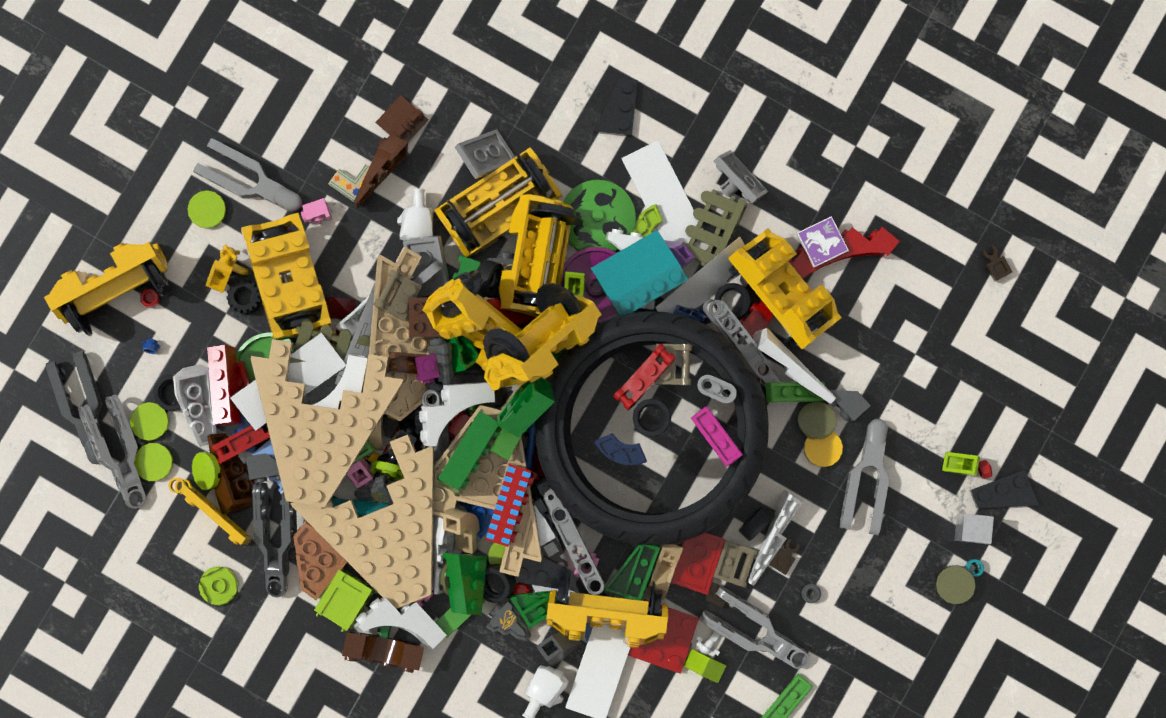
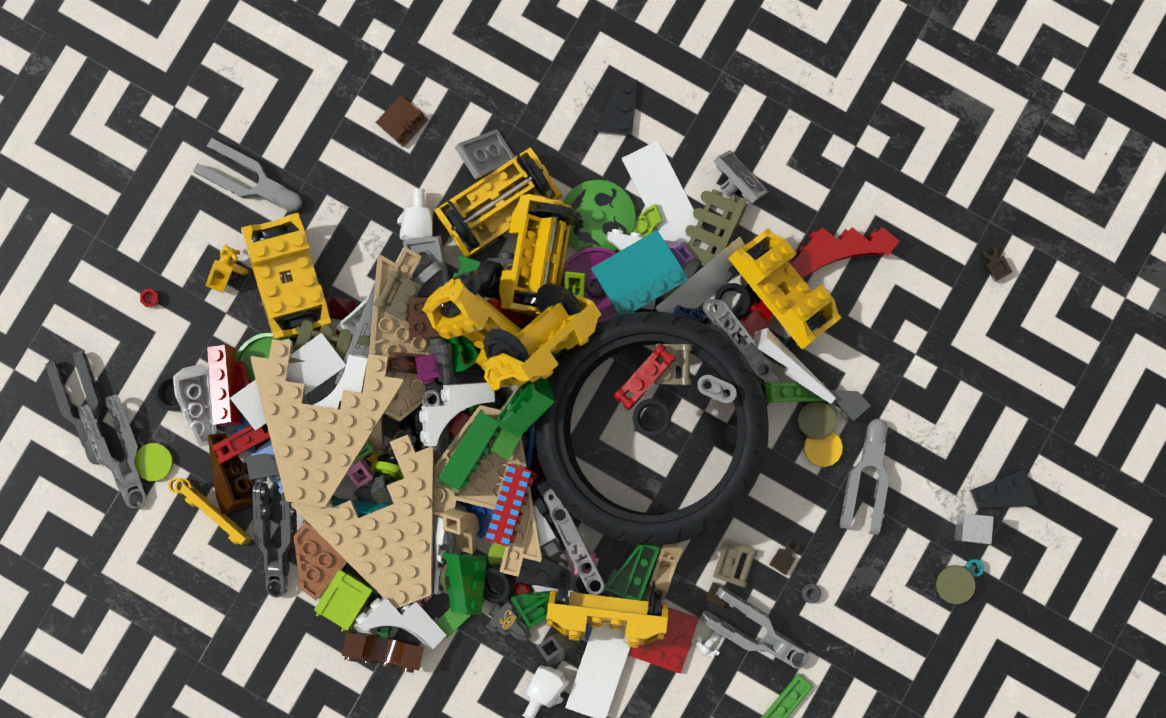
yellow piece [44,242,169,336] -> none
lime tile [130,402,170,441] -> none
blue plate [141,338,160,354] -> none
lime tile [187,190,226,229] -> none
lime tile [192,451,220,490] -> none
lime tile [199,566,239,605] -> none
black tyre [226,279,262,315] -> none
bright pink brick [301,198,332,224] -> none
tan tile [328,164,369,202] -> none
reddish brown wedge [354,134,408,209] -> none
dark blue tile [594,433,648,465] -> none
red plate [671,533,725,595] -> none
lime slope [683,648,726,683] -> none
dark pink tile [691,406,743,467] -> none
black tyre [739,505,775,541] -> none
white wedge [747,490,803,586] -> none
tile [797,216,849,268] -> none
lime slope [942,452,980,476] -> none
red tile [978,460,992,479] -> none

